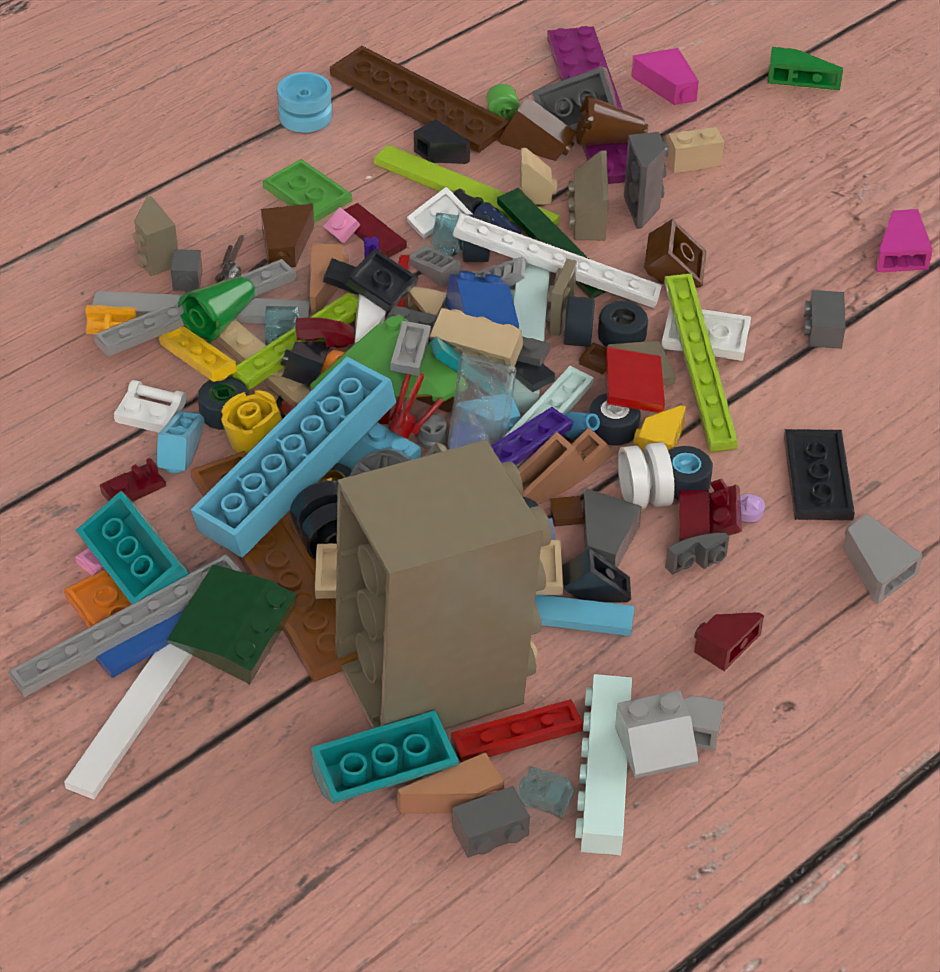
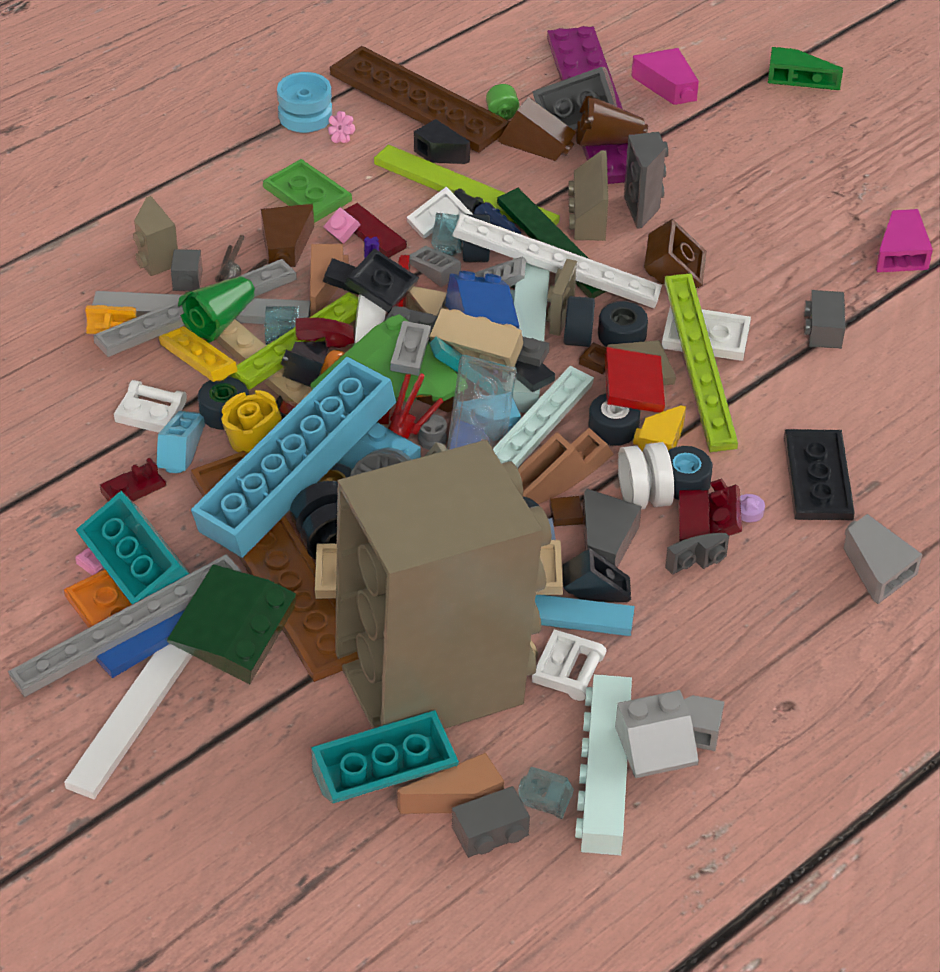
red plate [451,699,583,763] -> none
dark purple tile [491,407,574,465] -> none
tan slope [520,148,557,205] -> none
dark azure cone [564,411,600,439] -> none
tan slope [662,127,724,173] -> none
dark red slope [694,612,764,671] -> none
none -> bright pink plant [328,111,355,143]
none -> white plate [532,629,607,701]

